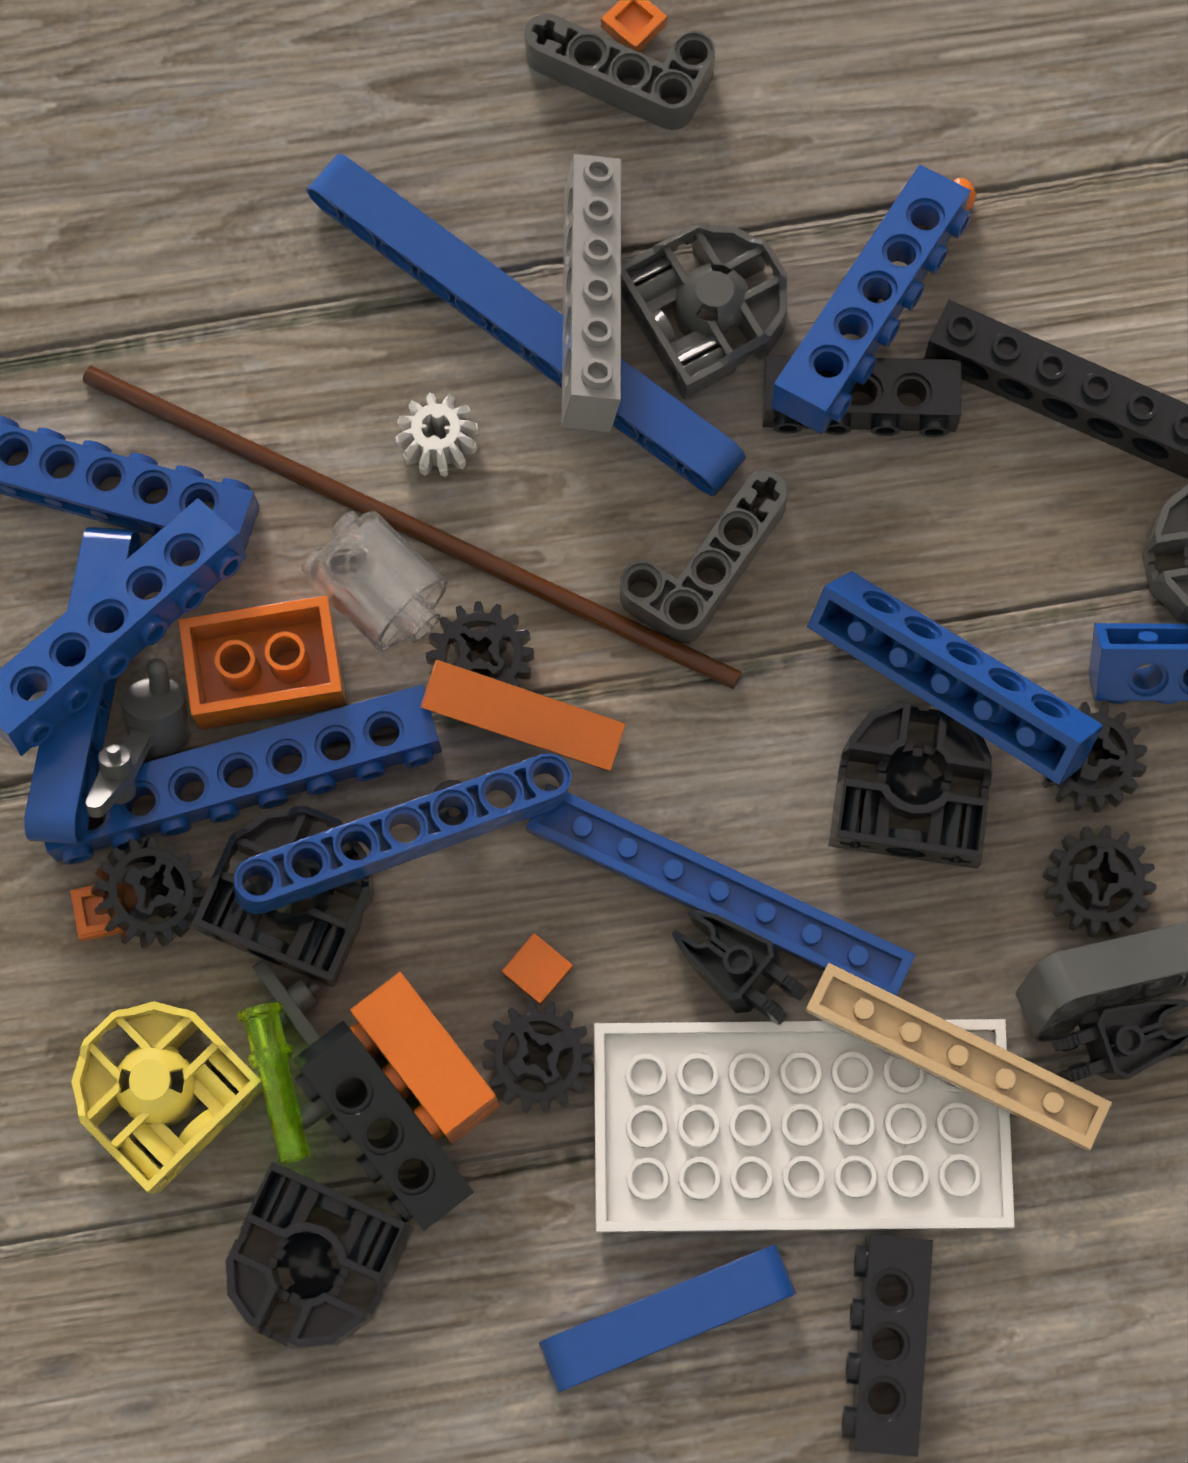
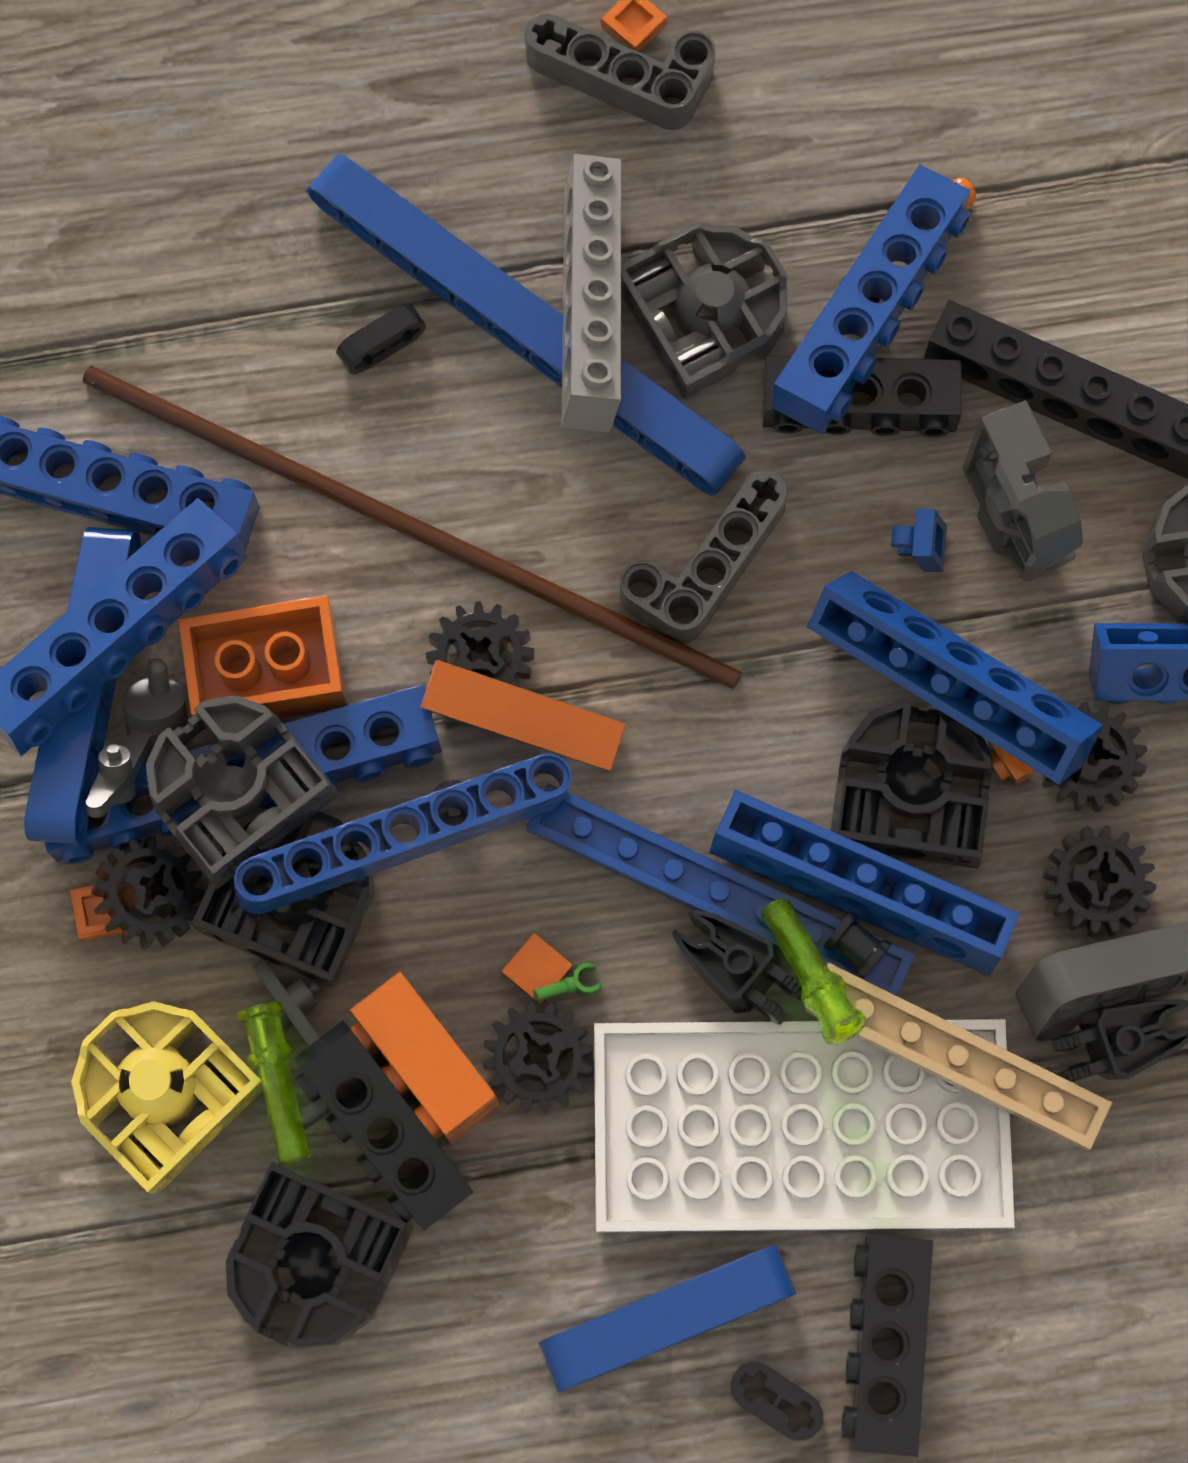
clear cylinder [301,511,448,651] -> none
white gear [396,392,479,478] -> none
none -> dark grey connector [146,695,339,890]
none -> black beam [336,304,426,374]
none -> bright green hand [533,962,602,1002]
none -> blue brick [709,789,1020,976]
none -> black beam [730,1362,823,1441]
none -> clear neon green pin [761,898,867,1045]
none -> black bush [823,911,892,979]
none -> blue tile [891,509,947,572]
none -> dark grey connector [962,400,1083,581]
none -> orange plate [988,741,1033,787]

